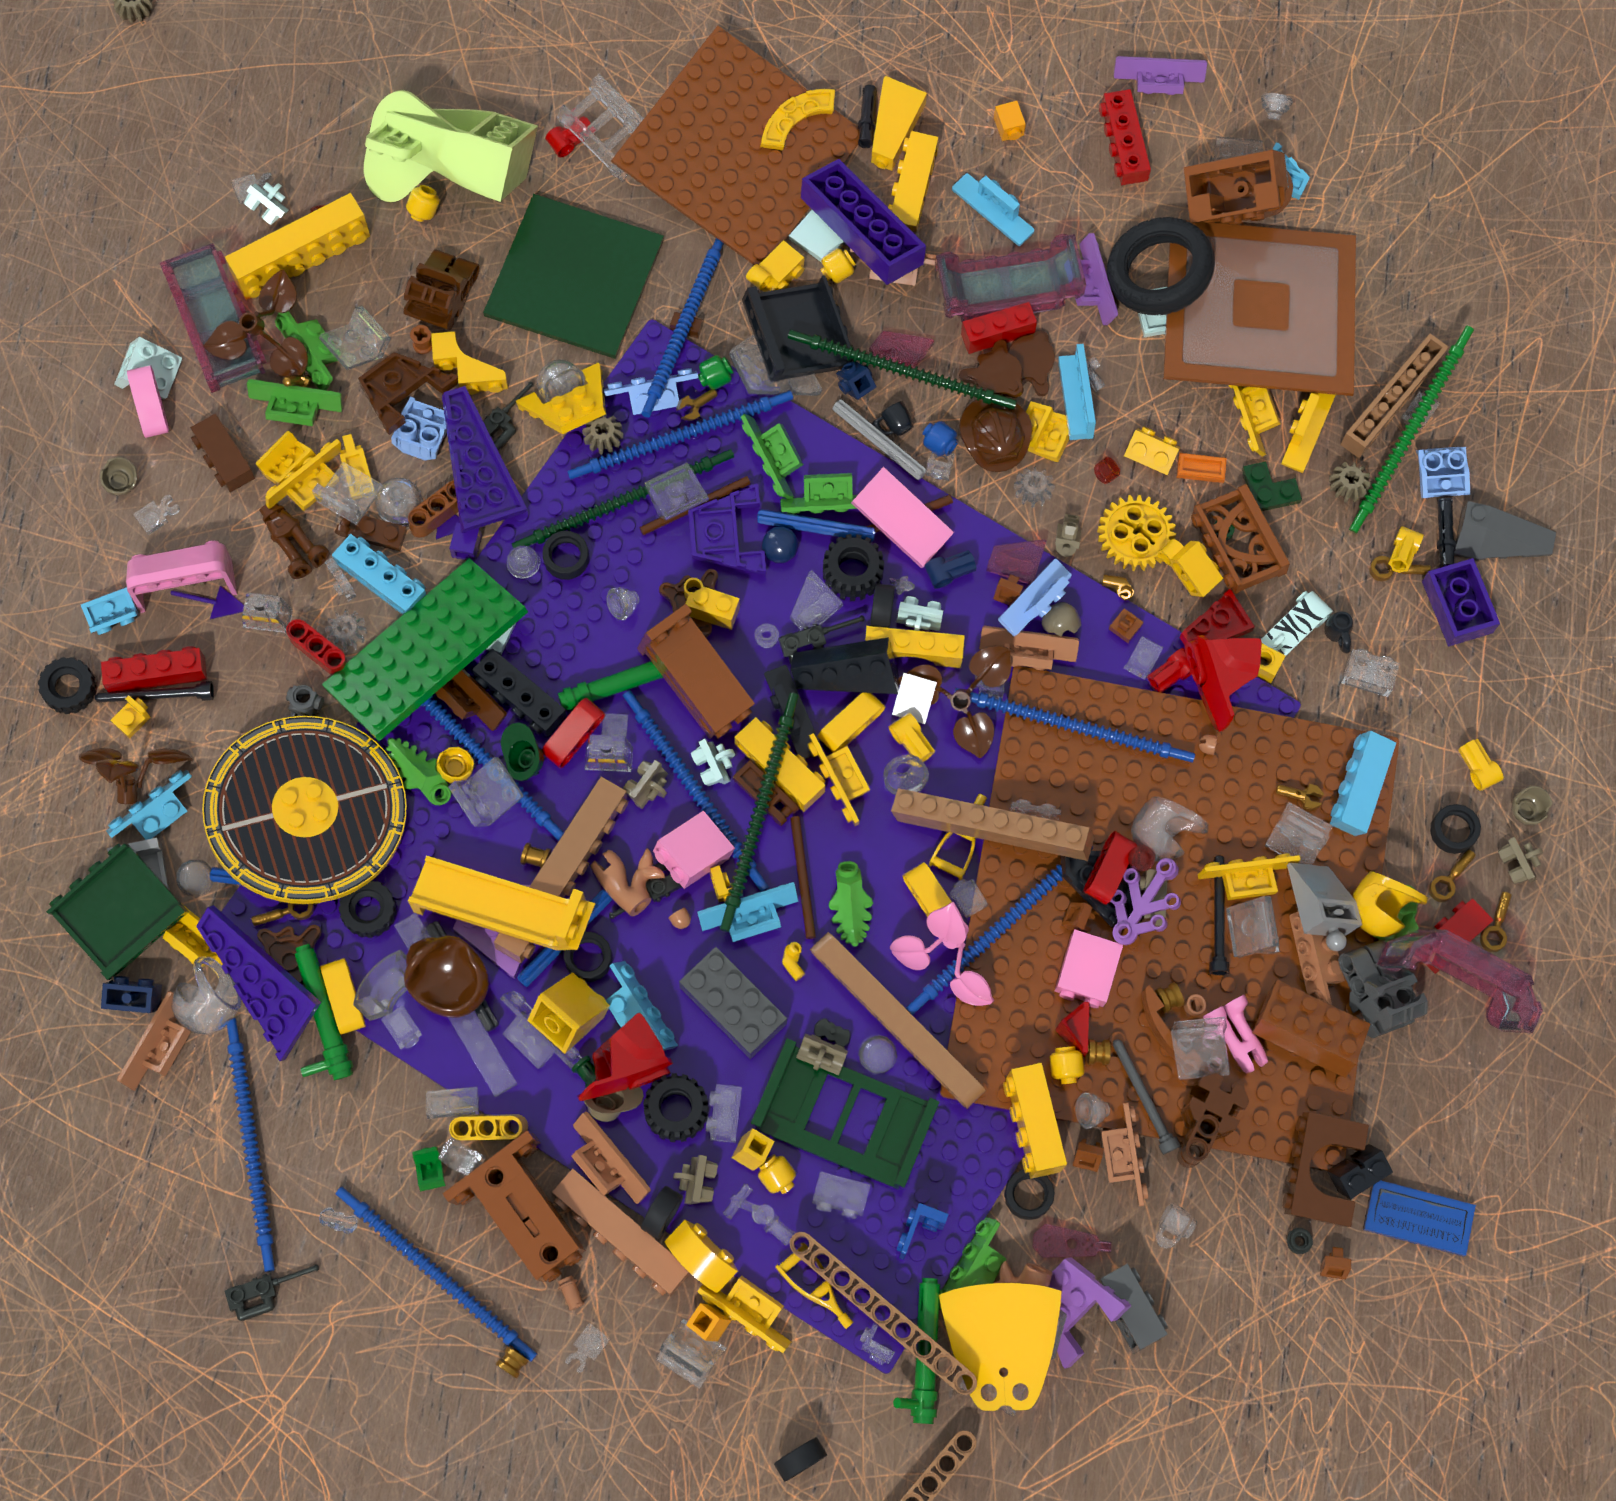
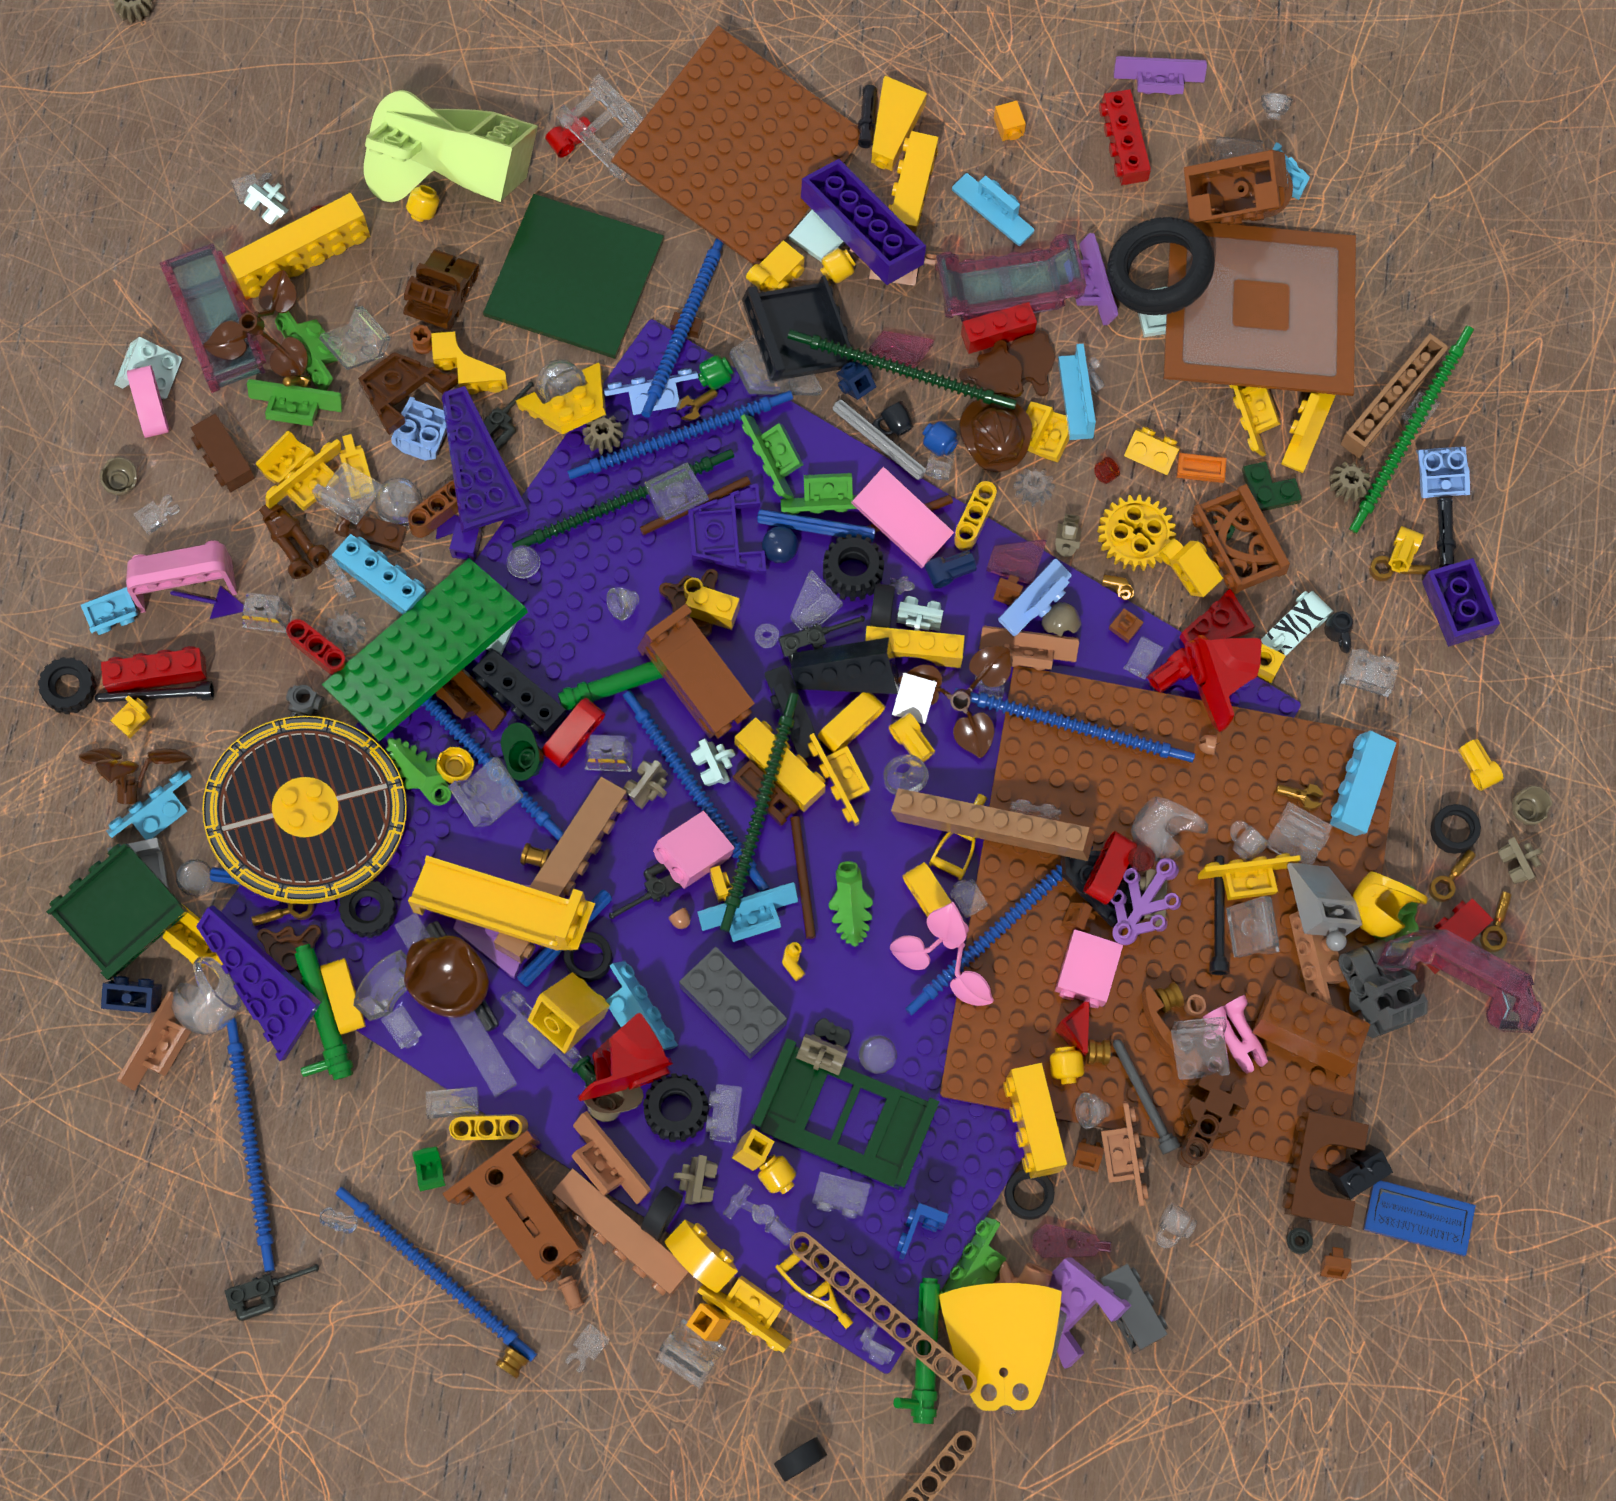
clear bracket [438,1137,485,1176] -> none
black tyre [543,531,589,580] -> none
nougat piece [590,848,665,916] -> none
clear plate [601,713,628,741] -> none
yellow tile [760,89,835,150] -> none
medium nougat beam [810,932,986,1109] -> none
dark grey wedge [1454,501,1556,561] -> none
none -> yellow beam [954,481,997,551]
none -> clear piece [1230,820,1270,862]

